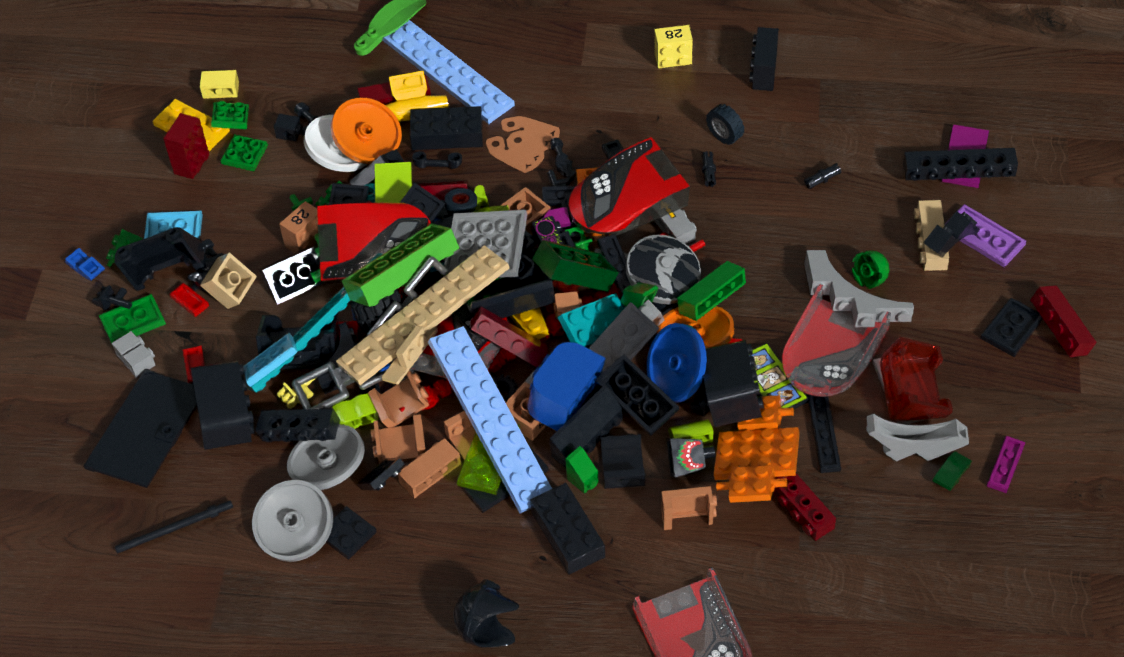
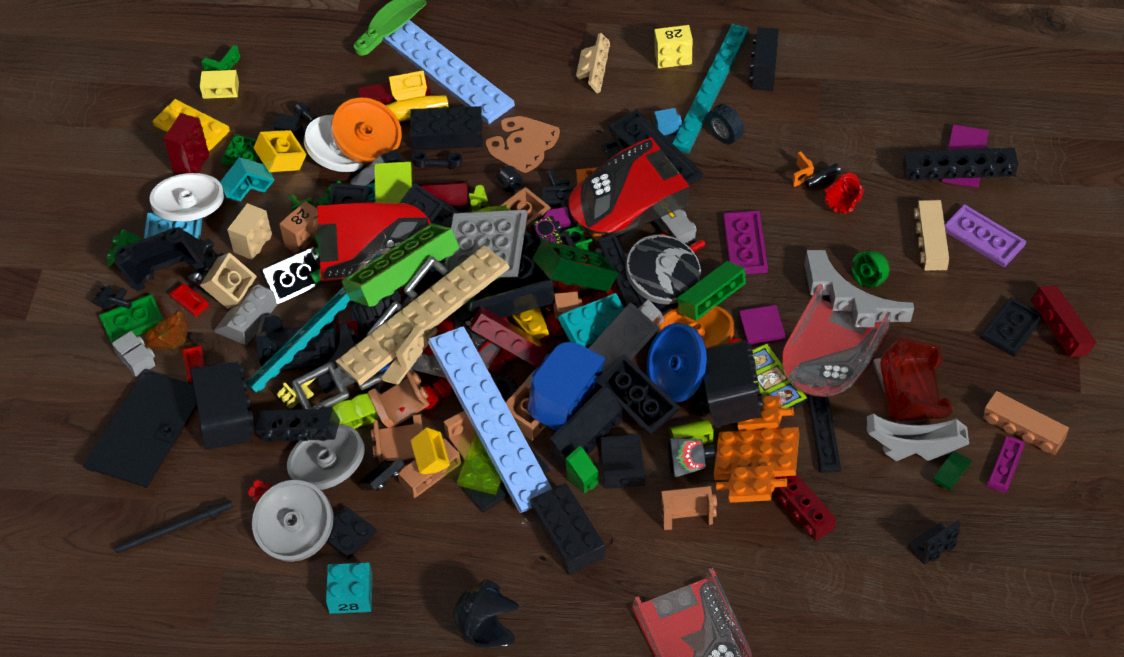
blue slope [65,248,105,281] -> none
green tile [211,101,249,129] -> none
medium azure tile [243,333,297,387] -> none
black bush [445,188,477,214] -> none
black piece [550,137,577,182] -> none
green slope [620,282,659,308] -> none
black pin [702,151,716,187] -> none
black arch [923,211,980,257] -> none
none -> clear orange slope [145,309,189,349]
none -> white dish [150,173,224,221]
none -> green bracket [202,45,240,71]
none -> light grey slope [214,285,277,346]
none -> teal brick [220,157,274,201]
none -> tan brick [227,203,272,260]
none -> red plant [248,480,272,504]
none -> yellow brick [254,130,306,172]
none -> teal brick [326,563,372,614]
none -> yellow brick [410,427,450,474]
none -> black head [496,166,523,192]
none -> tan bracket [576,33,610,93]
none -> black plate [608,109,703,195]
none -> dark azure brick [654,108,682,135]
none -> teal plate [672,24,749,154]
none -> magenta tile [723,211,768,274]
none -> magenta tile [739,305,785,345]
none -> orange bracket [793,151,814,187]
none -> red hair [824,172,864,214]
none -> black bracket [908,520,961,565]
none -> nougat brick [983,391,1069,455]

